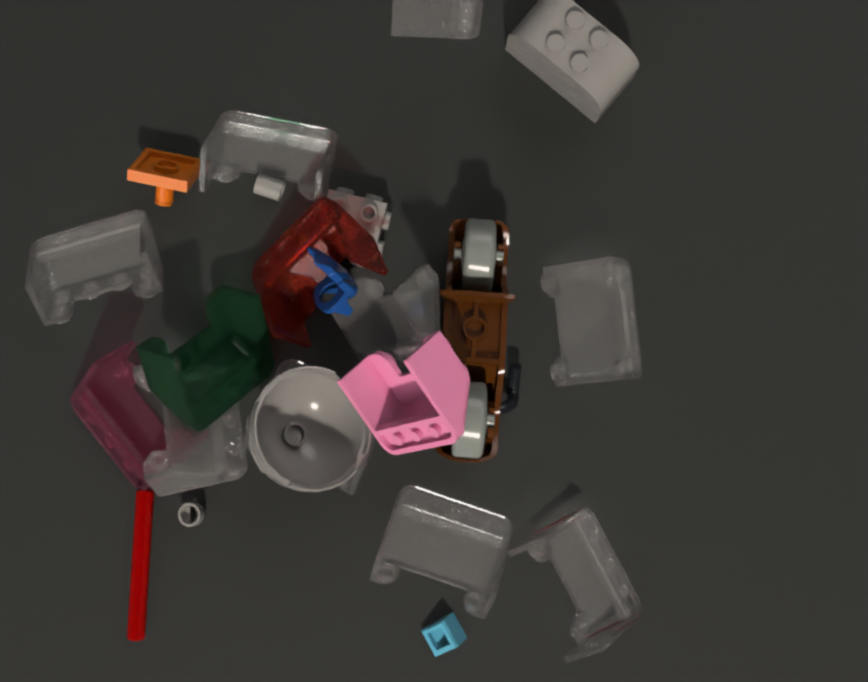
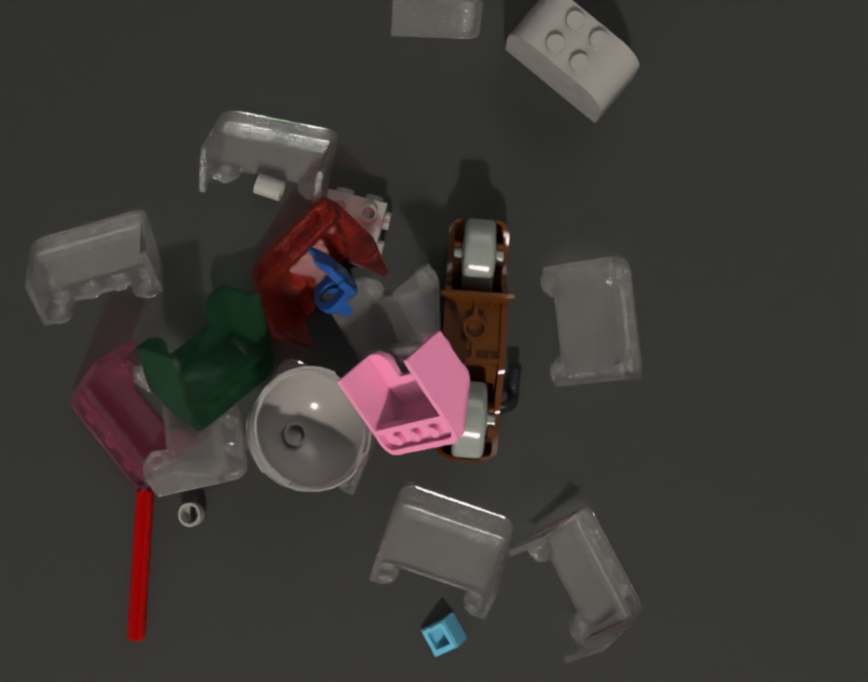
orange tile [127,147,204,206] -> none

